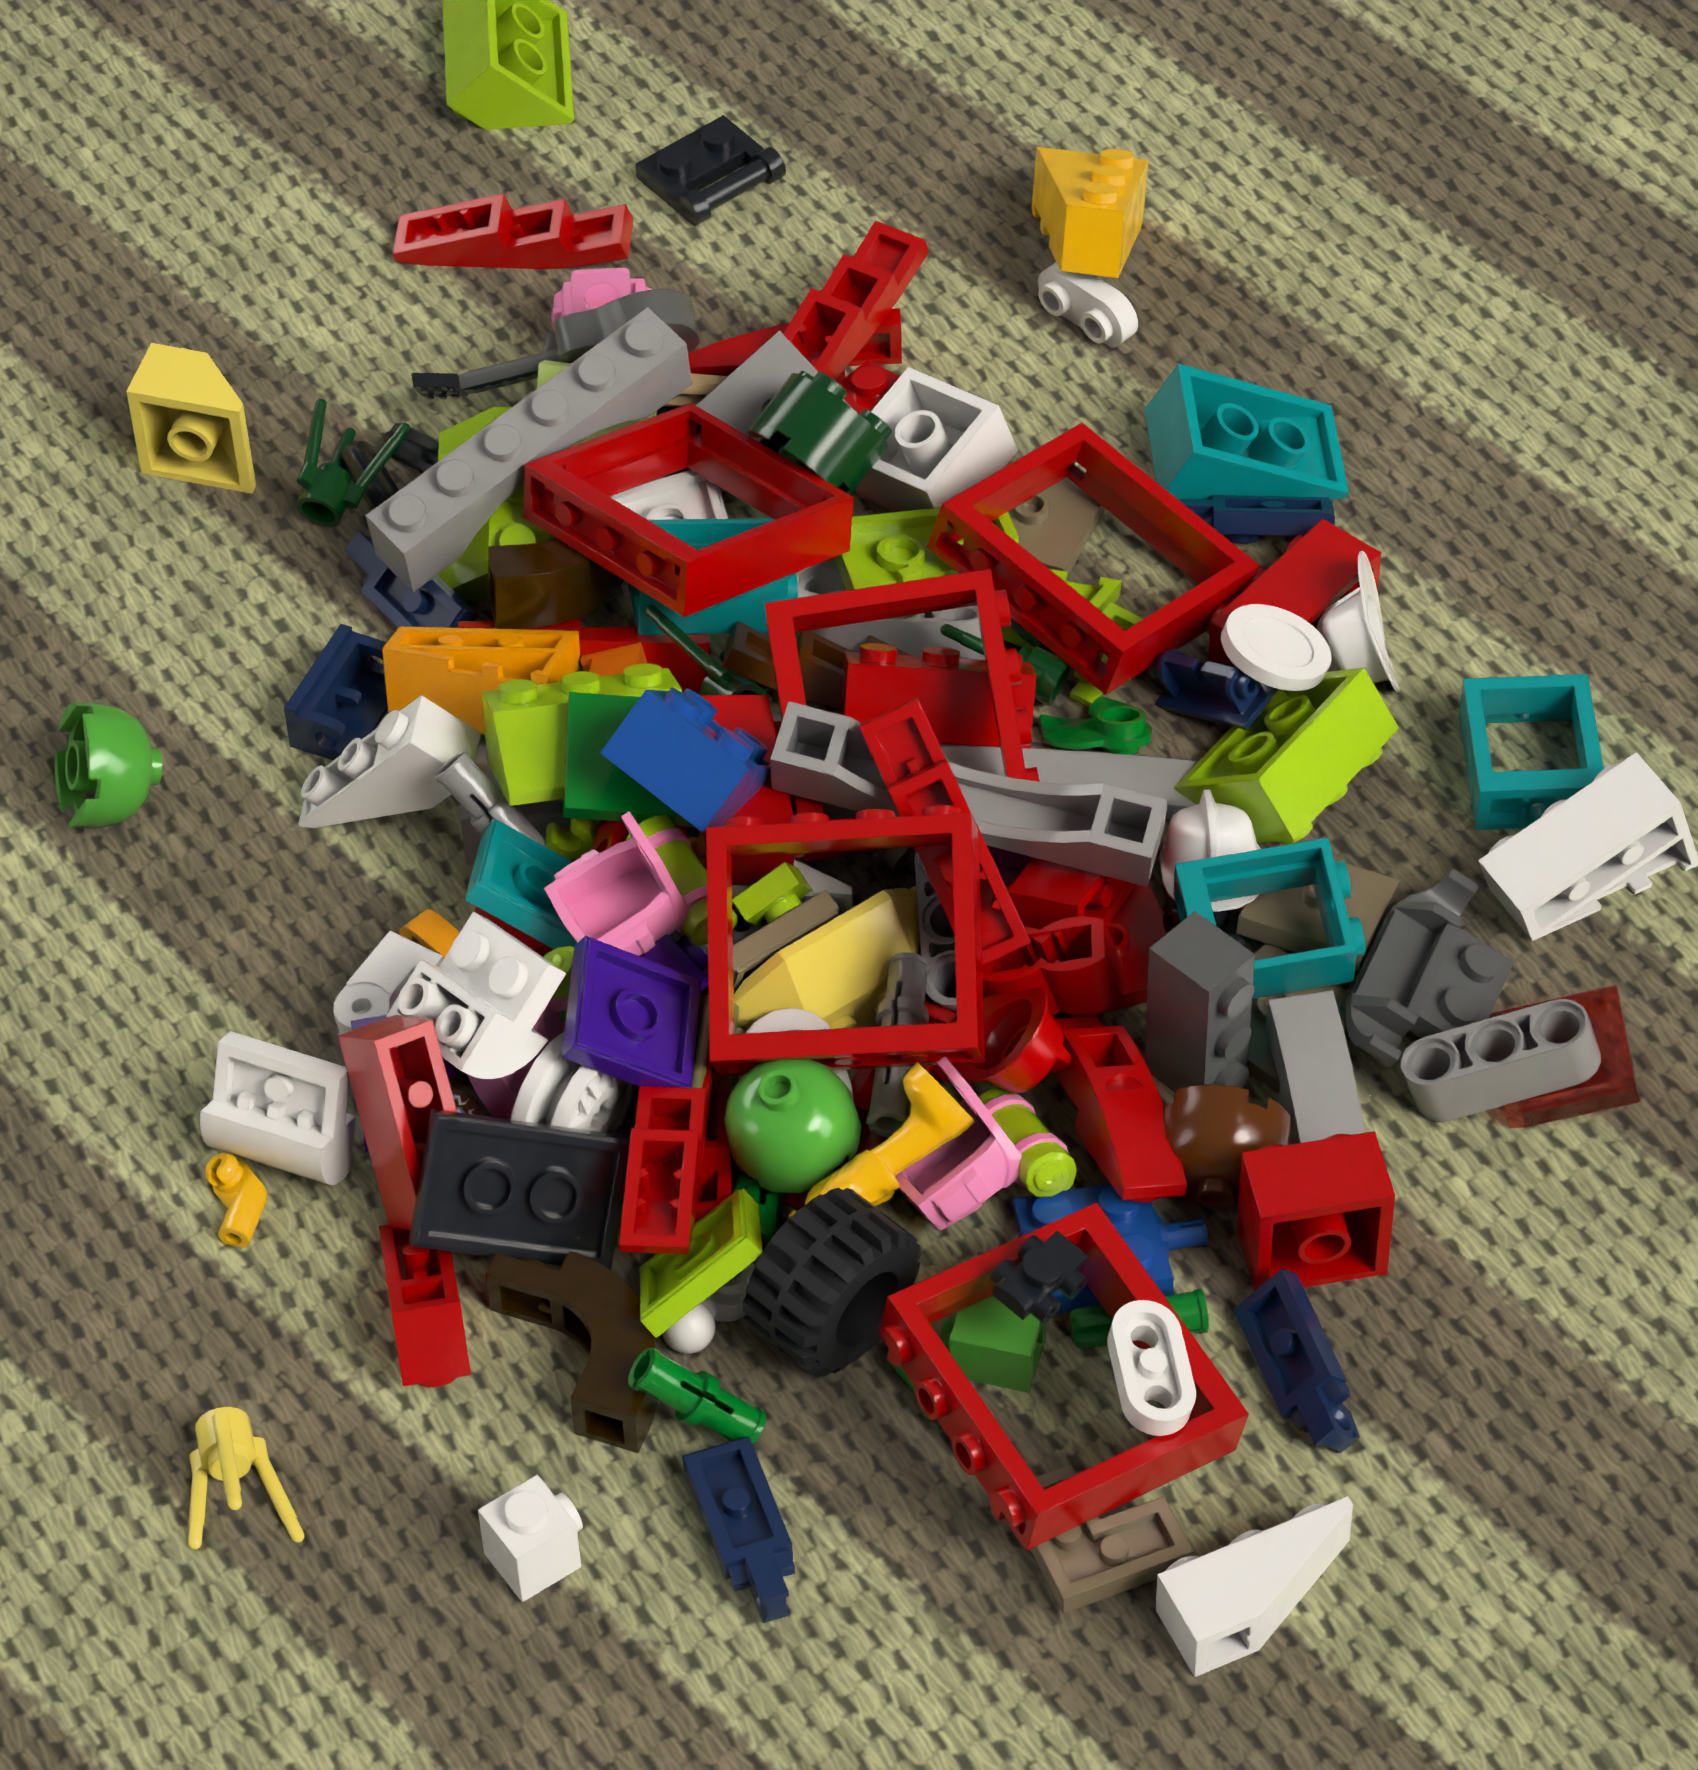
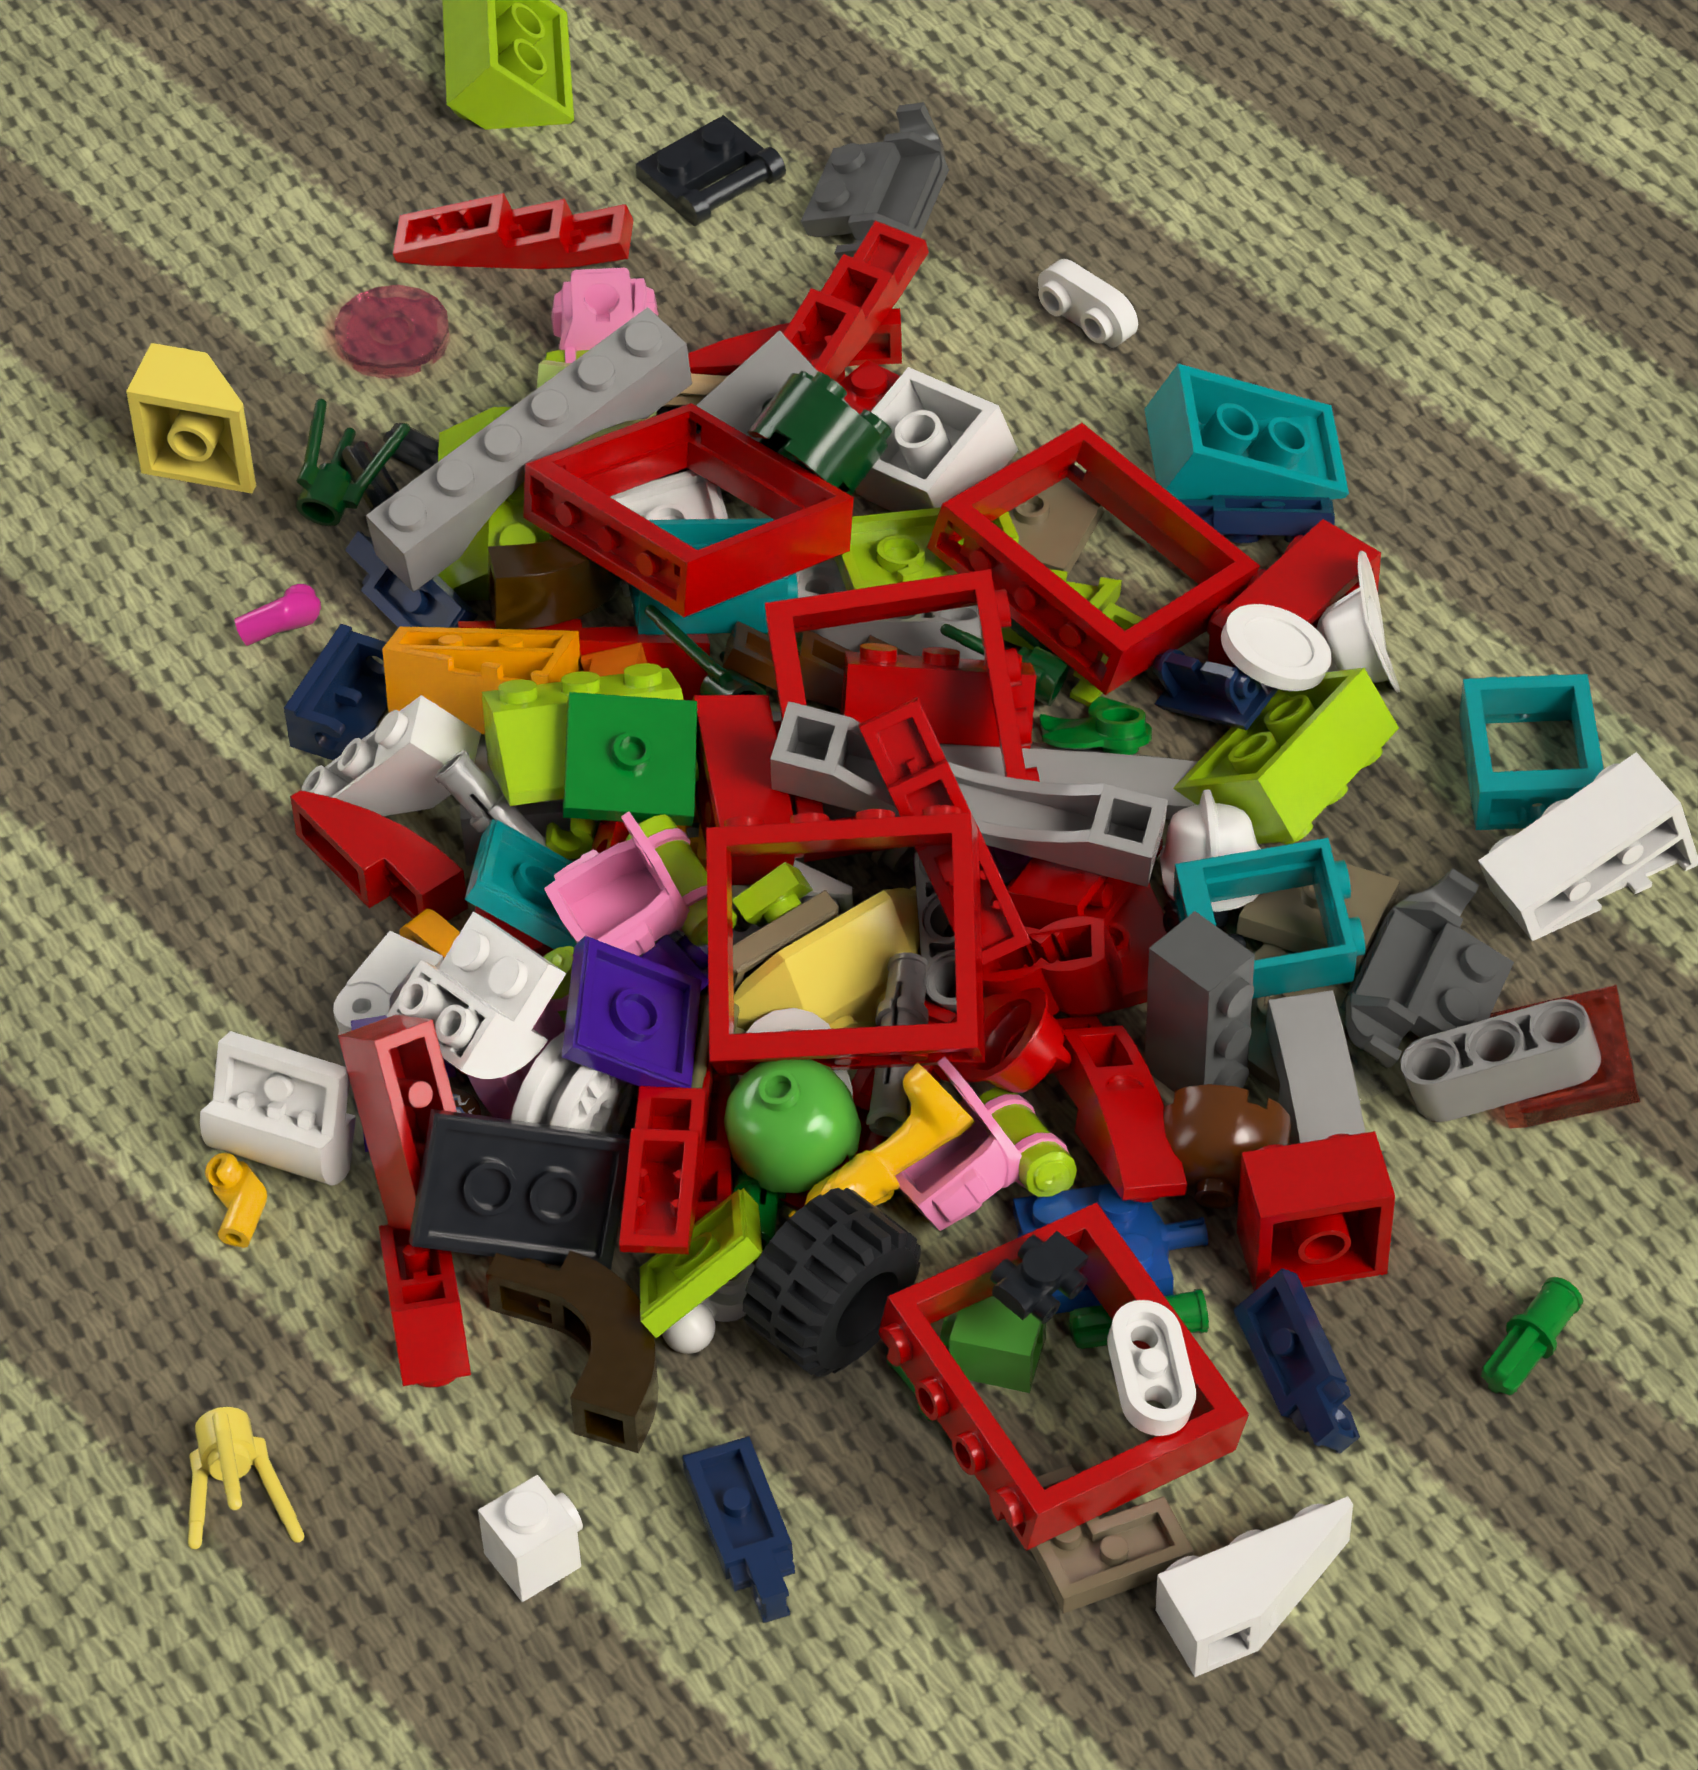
bright green cylinder [55,702,162,828] -> none
dark grey piece [411,289,699,400] -> none
blue slope [600,688,771,833] -> none
green pin [628,1348,766,1444] -> none
yellow wedge [1032,147,1148,278] -> none
none -> dark pink arm [234,584,321,646]
none -> red slope [290,790,468,921]
none -> clear pink tile [334,285,450,379]
none -> dark grey plate [801,102,949,260]
none -> green axle [1481,1277,1583,1395]

